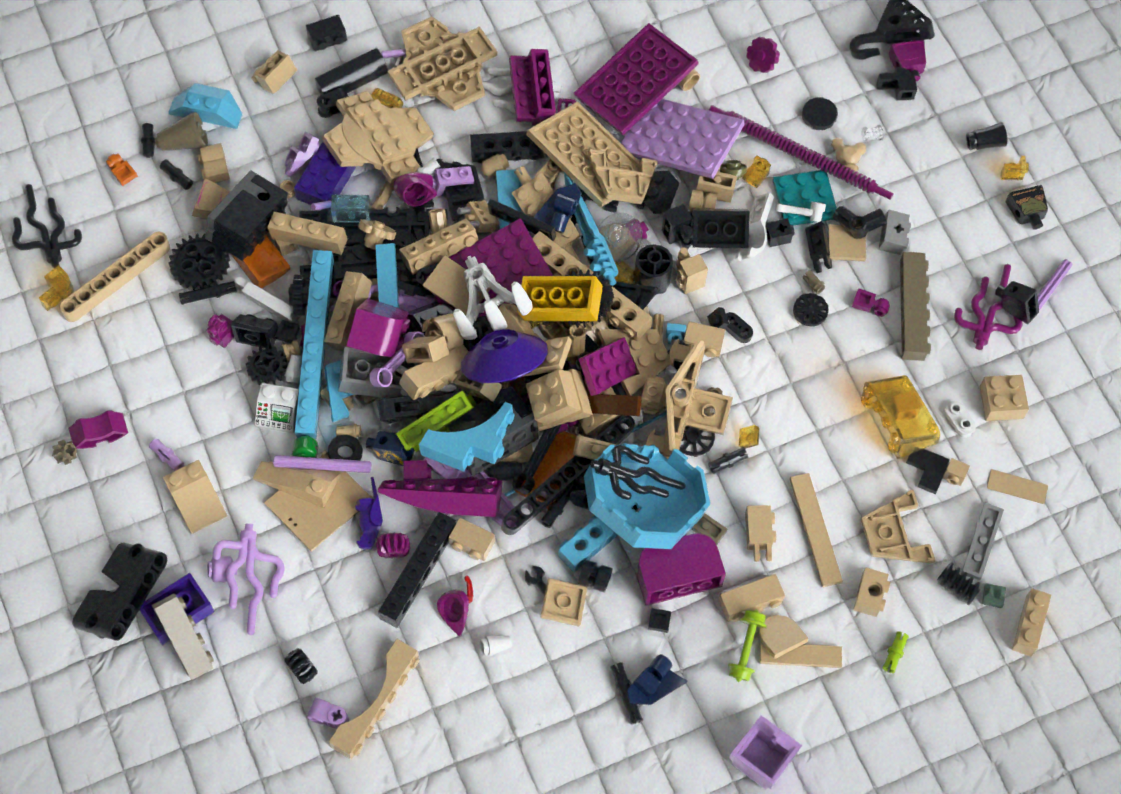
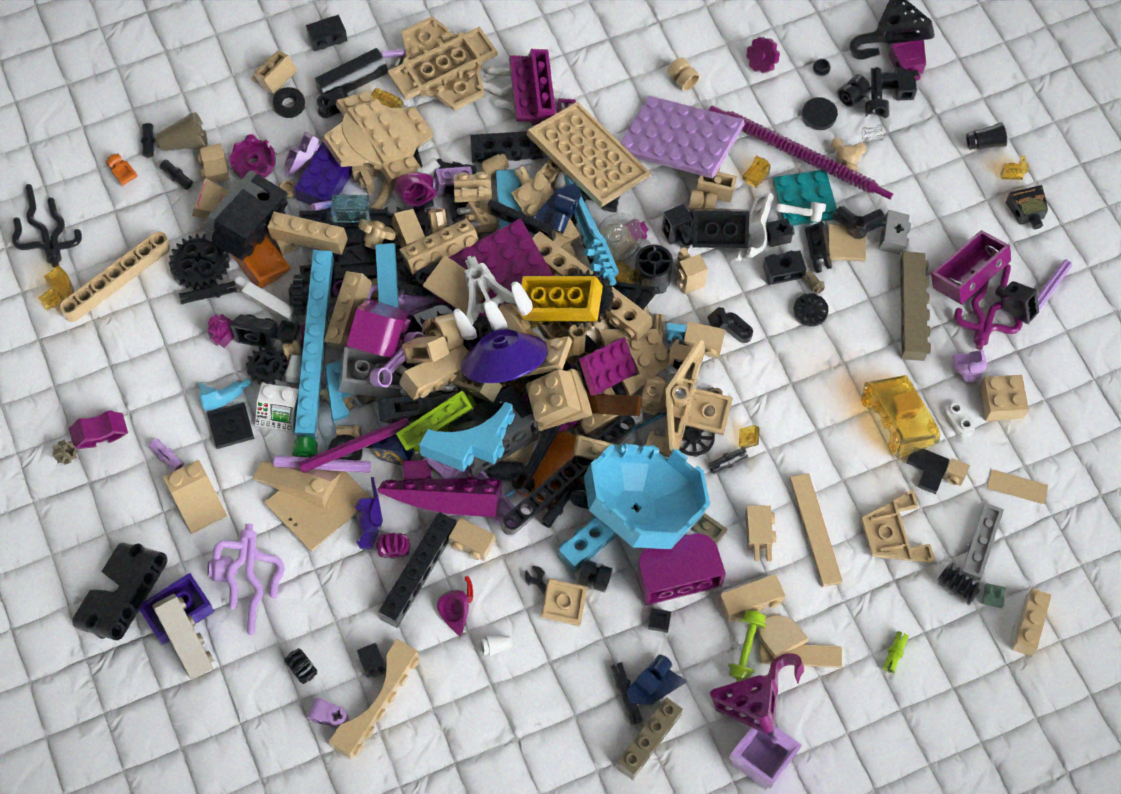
medium azure wedge [168,83,242,129] -> none
magenta plate [574,23,699,135] -> none
tan wing [588,149,658,204] -> none
black plant [590,445,686,500] -> none
black brick [637,170,680,214] -> none
olive plate [720,160,747,181] -> none
magenta plate [852,288,890,317] -> none
tan brick [853,567,890,617] -> none
none -> medium azure animal [198,379,251,411]
none -> black tile [207,403,254,449]
none -> magenta plate [229,134,276,179]
none -> black tyre [273,87,305,118]
none -> magenta axle [299,418,410,473]
none -> tan brick [352,163,382,194]
none -> black brick [357,642,386,678]
none -> tan hinge [391,209,425,248]
none -> tan brick [454,172,492,202]
none -> dark tan brick [616,697,683,780]
none -> magenta piece [710,653,804,733]
none -> black brick [763,250,807,285]
none -> black plate [813,59,831,76]
none -> black wheel [837,74,871,107]
none -> black piece [865,67,890,118]
none -> magenta piece [931,230,1011,305]
none -> lavender hair [952,350,987,383]

